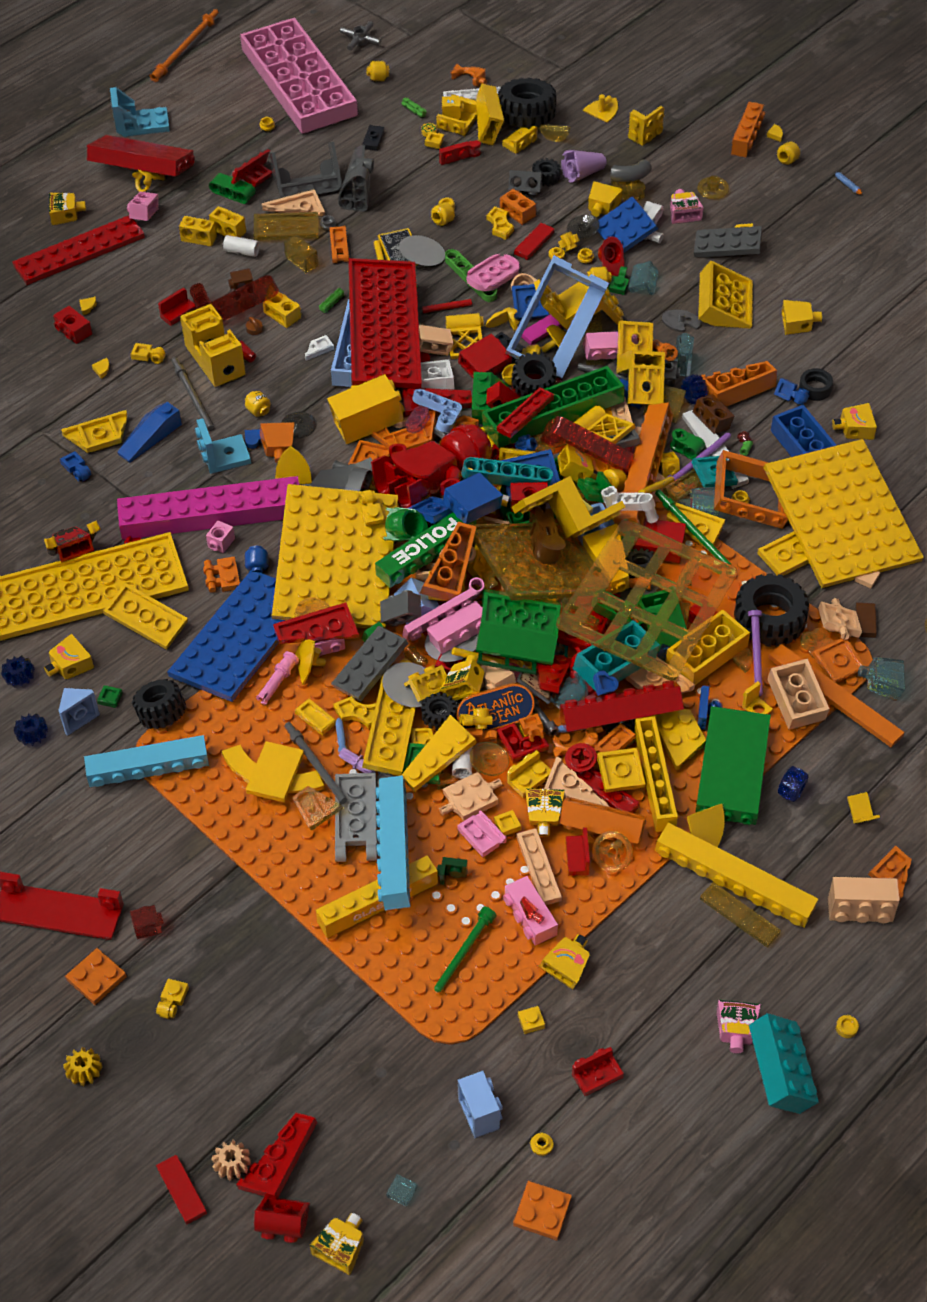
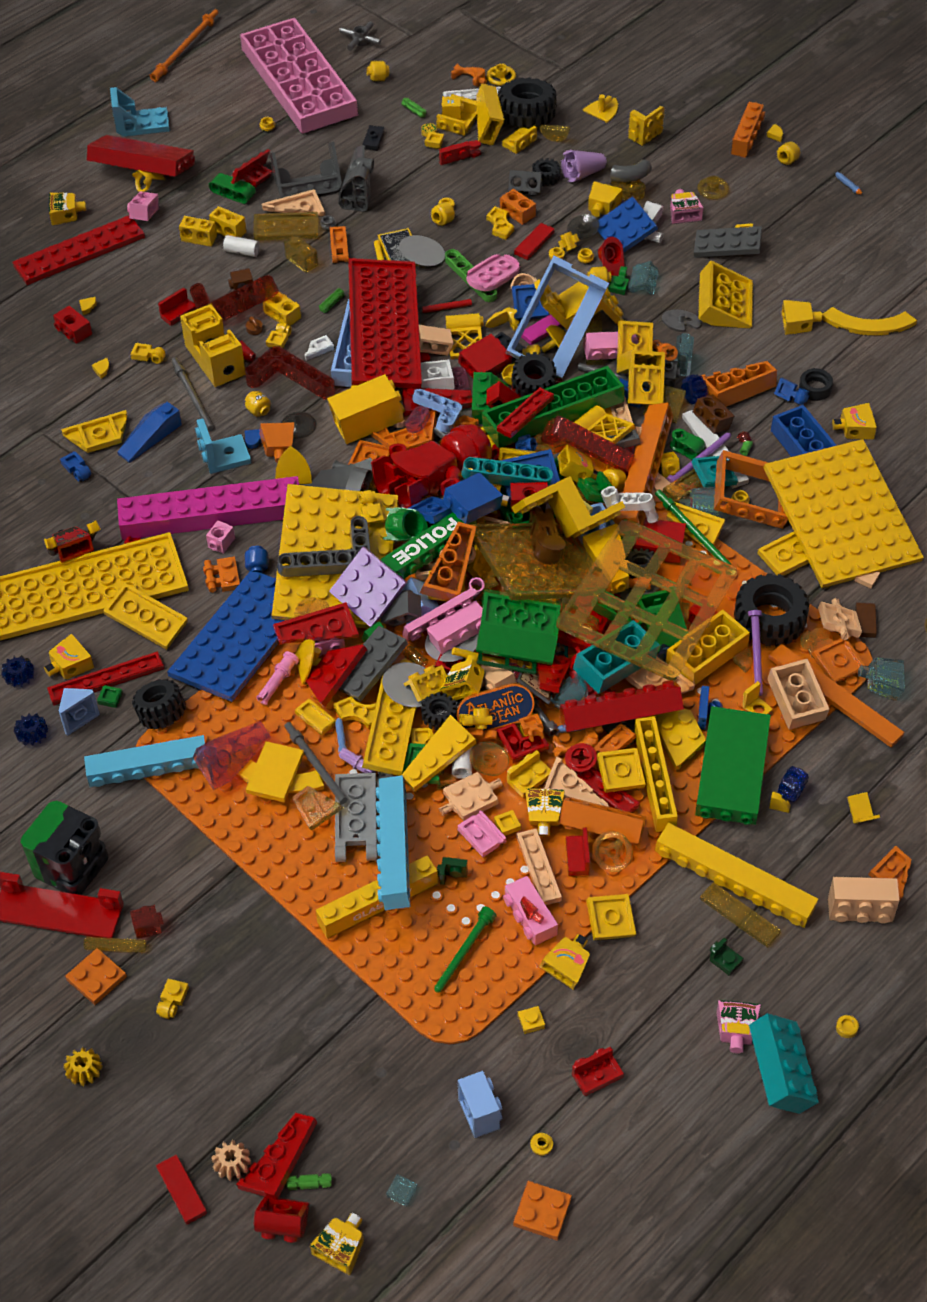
blue tile [593,671,619,696] -> none
yellow bar [638,476,674,493] -> none
yellow shield [687,803,725,847] -> none
none -> black piece [21,801,109,895]
none -> red tile [47,651,164,706]
none -> clear yellow axle [84,937,147,953]
none -> clear pink wedge [193,721,271,790]
none -> clear red beam [245,346,336,400]
none -> yellow plate [266,322,292,350]
none -> dark grey beam [277,516,370,577]
none -> bright green axle [287,1173,332,1190]
none -> red wing [306,644,367,707]
none -> plate [329,547,408,627]
none -> clear pink plate [452,367,469,390]
none -> yellow piece [486,64,516,86]
none -> yellow plate [586,894,636,941]
none -> dark green bracket [709,937,744,976]
none -> yellow tile [769,792,790,813]
none -> yellow tile [822,307,917,336]

